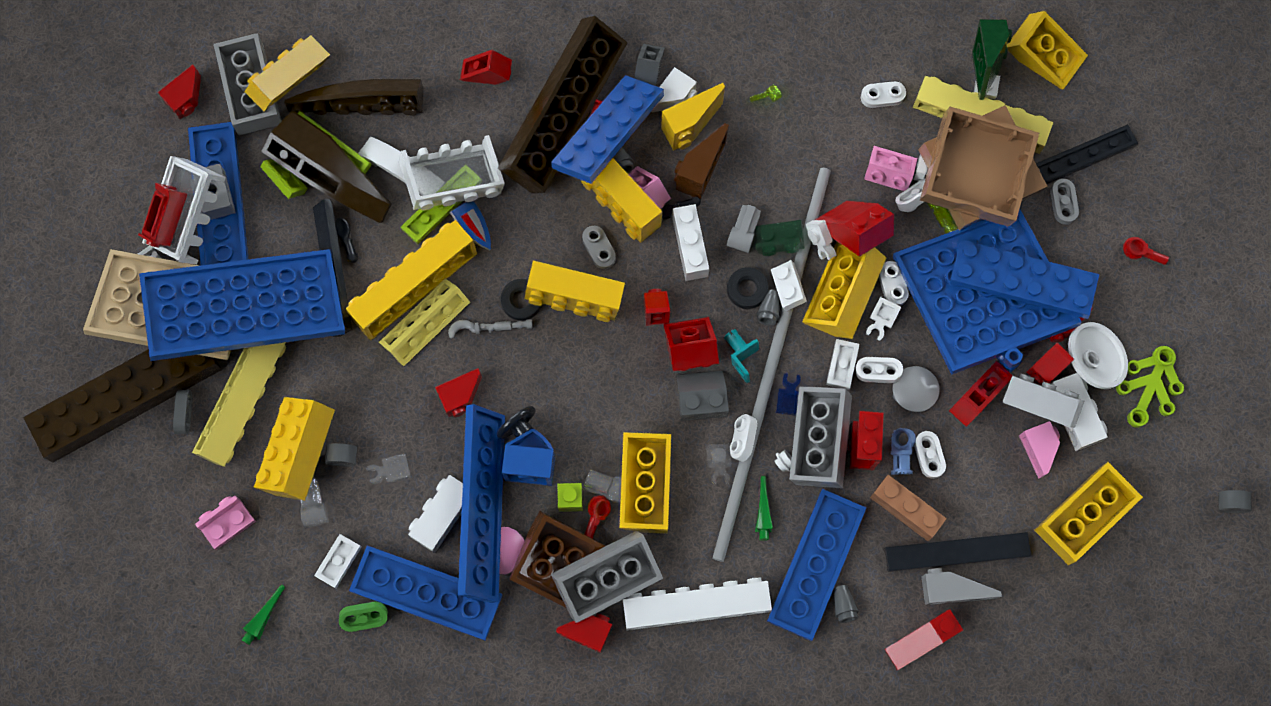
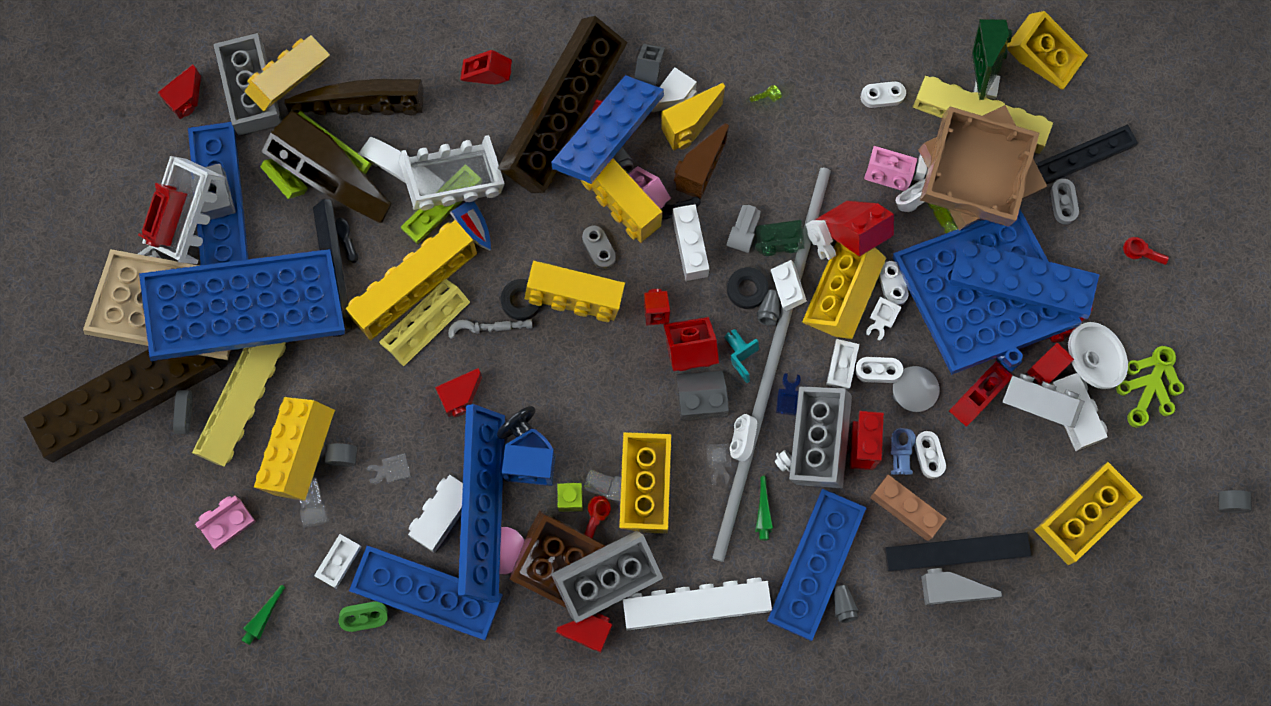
slope [884,609,963,670] -> none
bright pink slope [1019,421,1060,479] -> none

